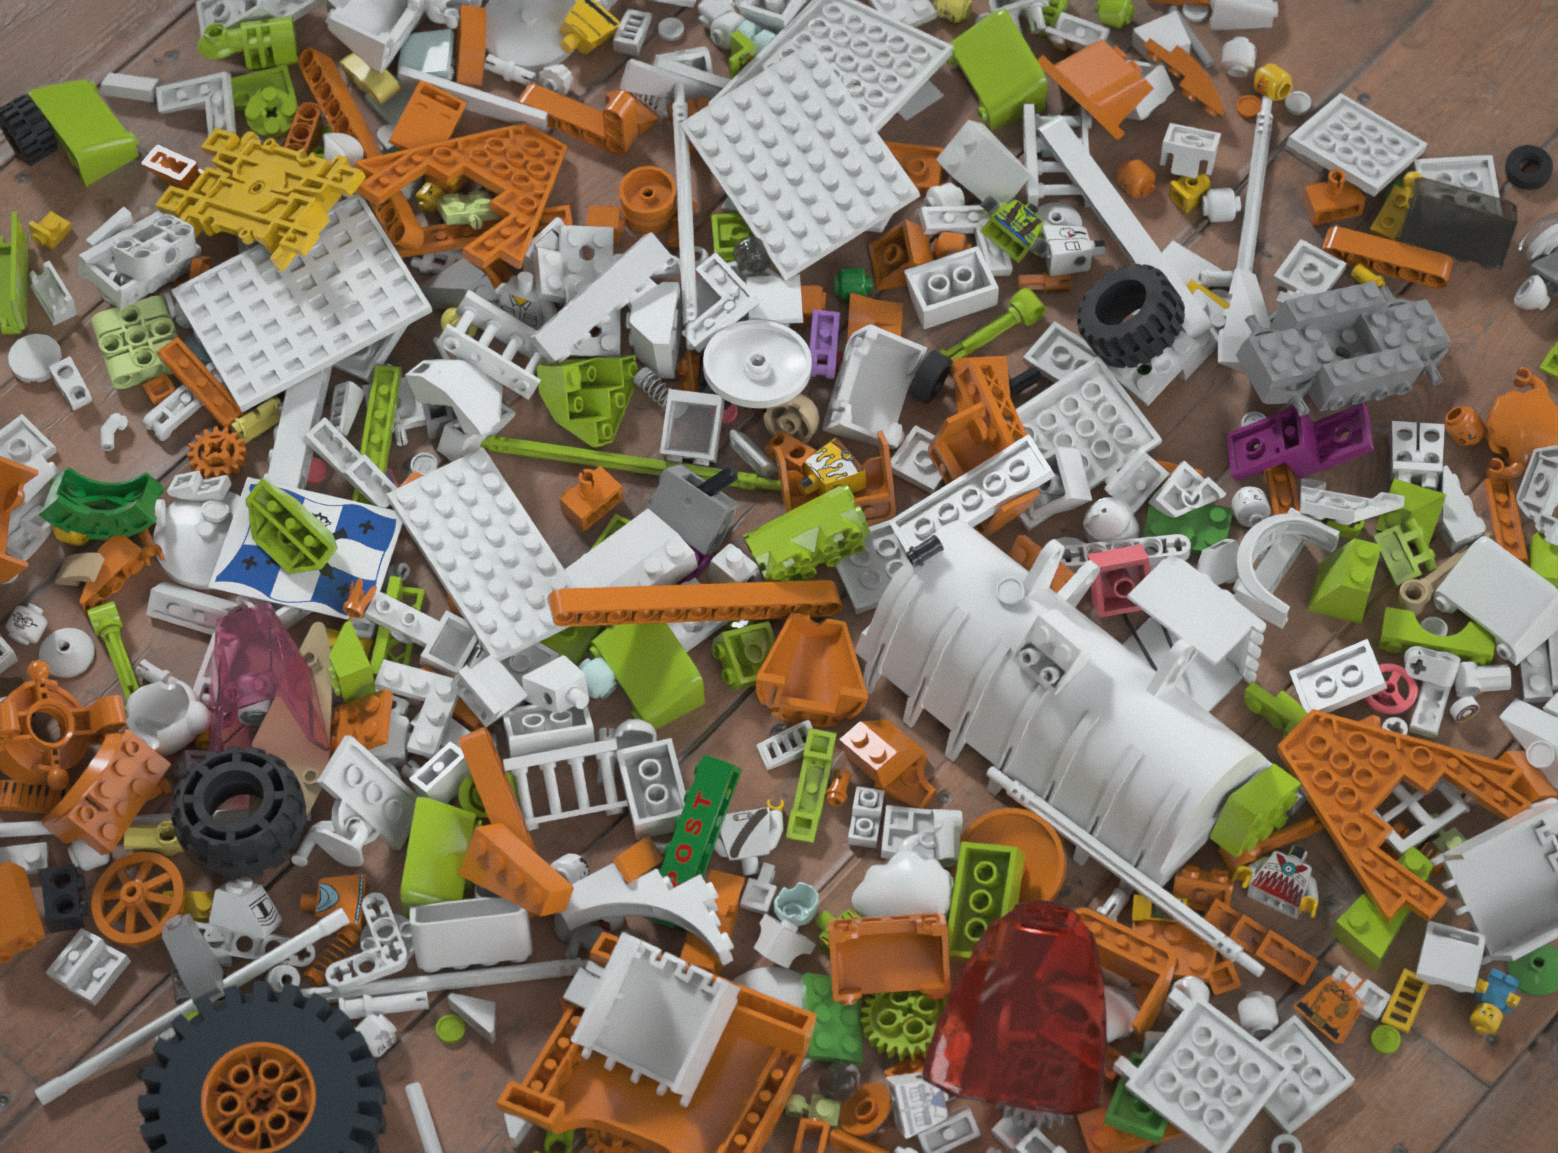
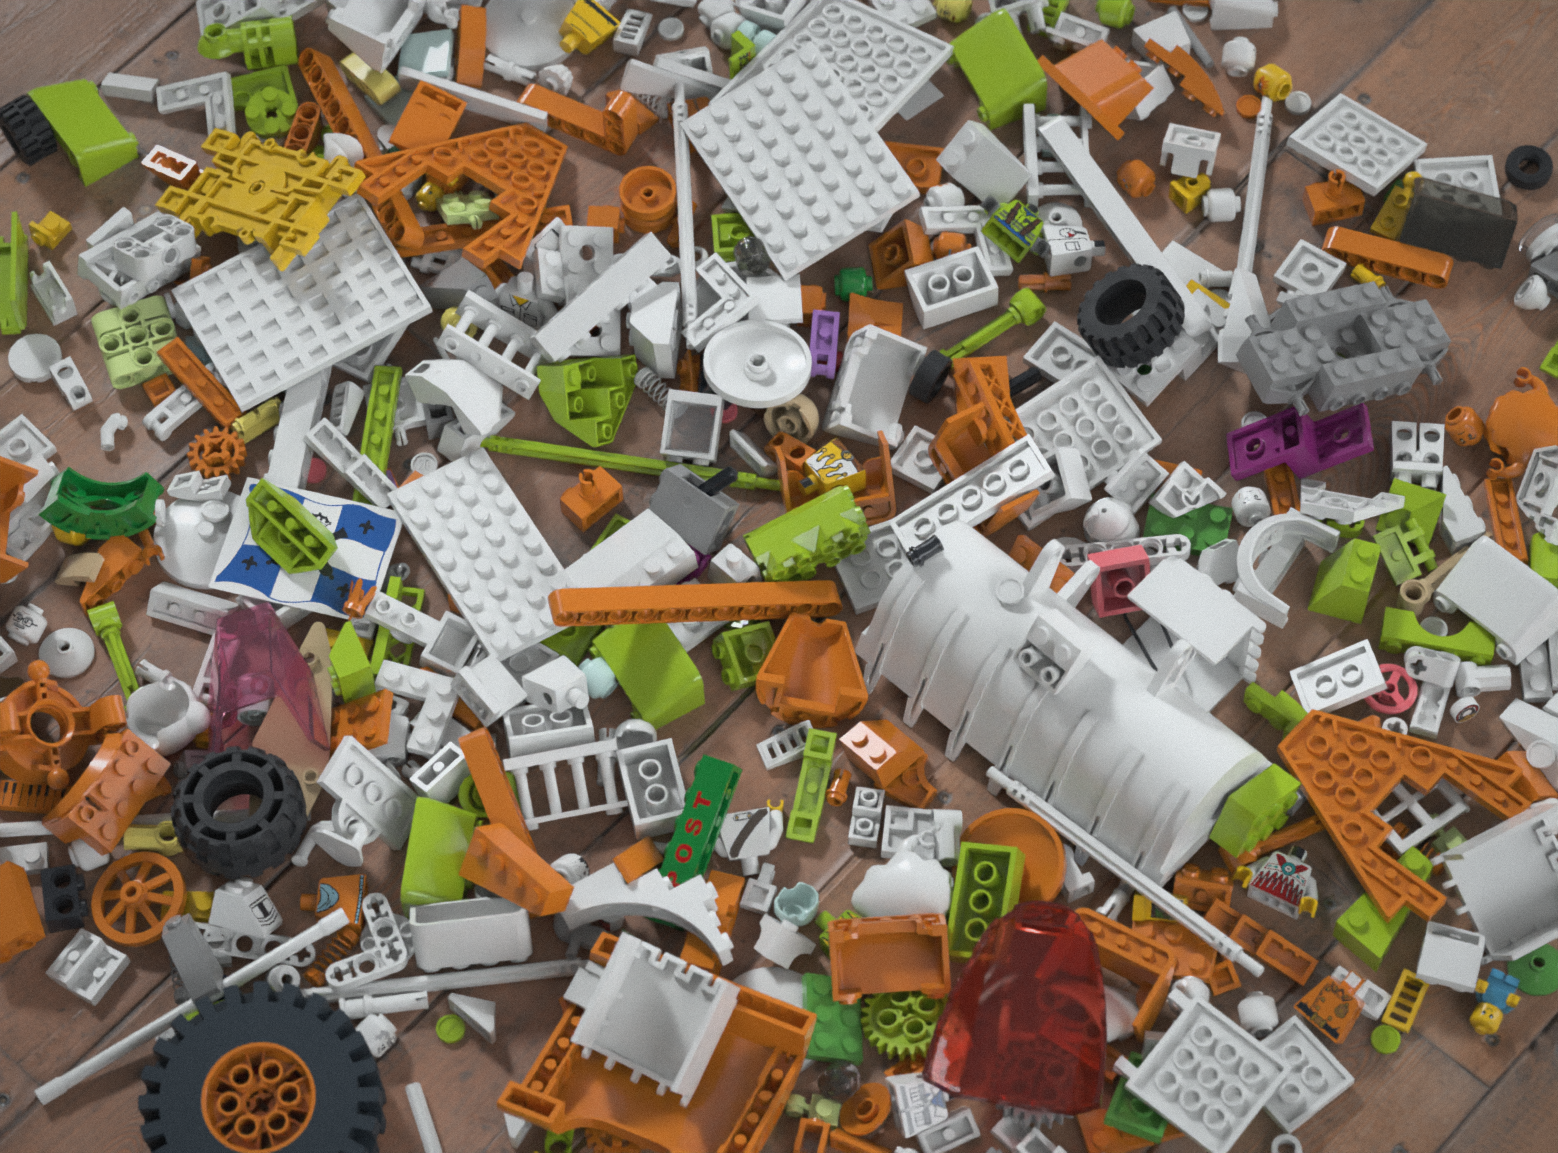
none -> white leg [1061,844,1095,903]

